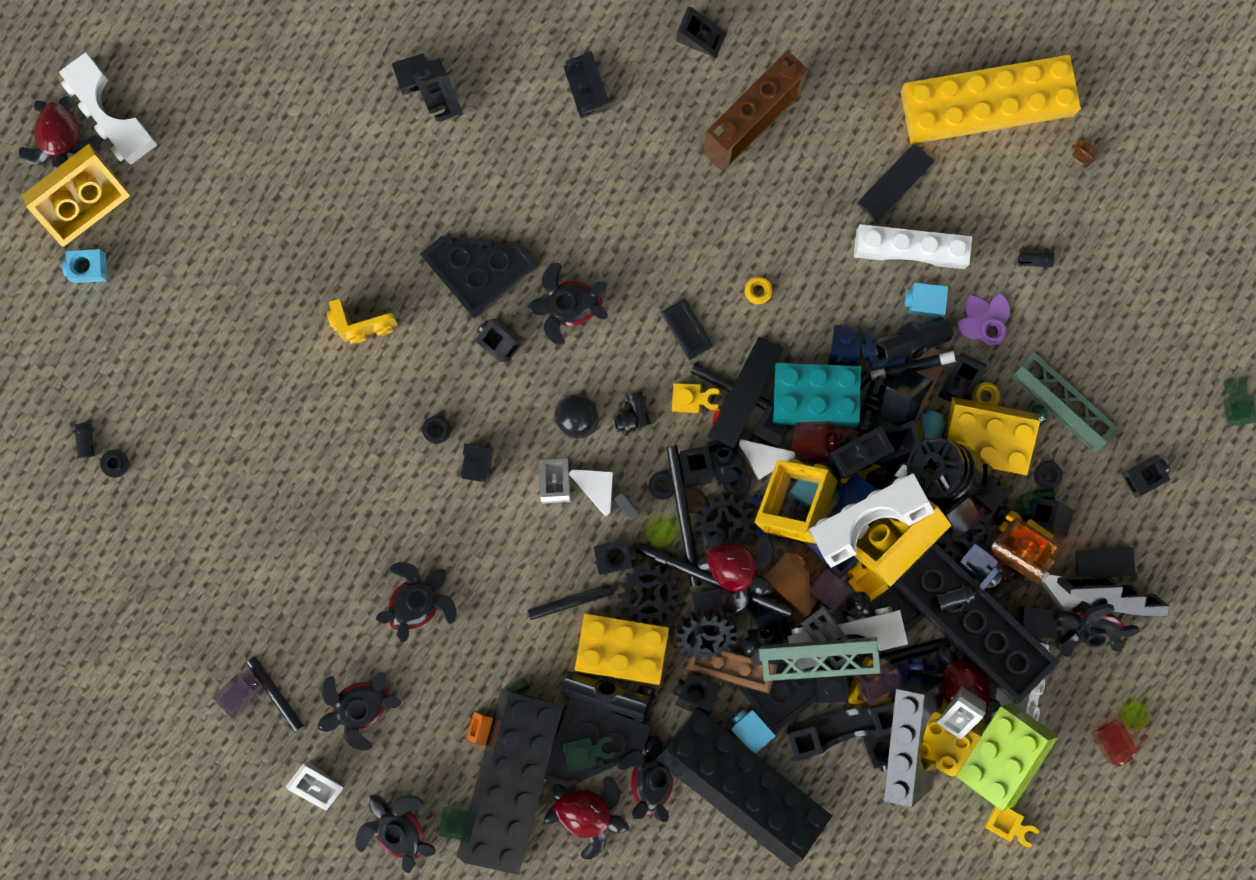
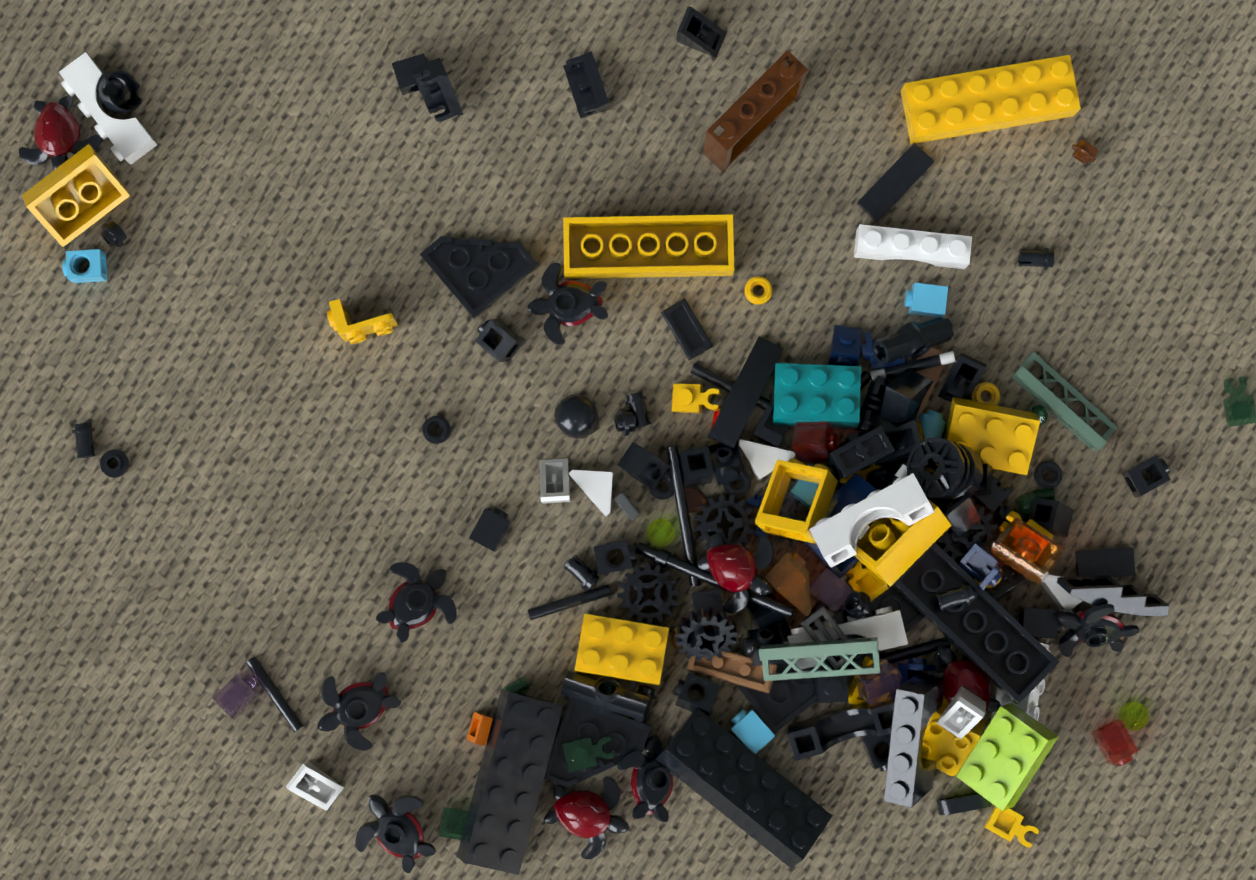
black panel [461,443,494,483] -> none
medium lavender plate [957,294,1010,346] -> none
none -> black hair [98,70,143,113]
none -> black plate [101,221,127,248]
none -> black brick [469,507,511,552]
none -> yellow brick [563,214,734,279]
none -> black pin [563,555,600,590]
none -> black brick [617,442,669,490]
none -> black beam [936,792,992,815]

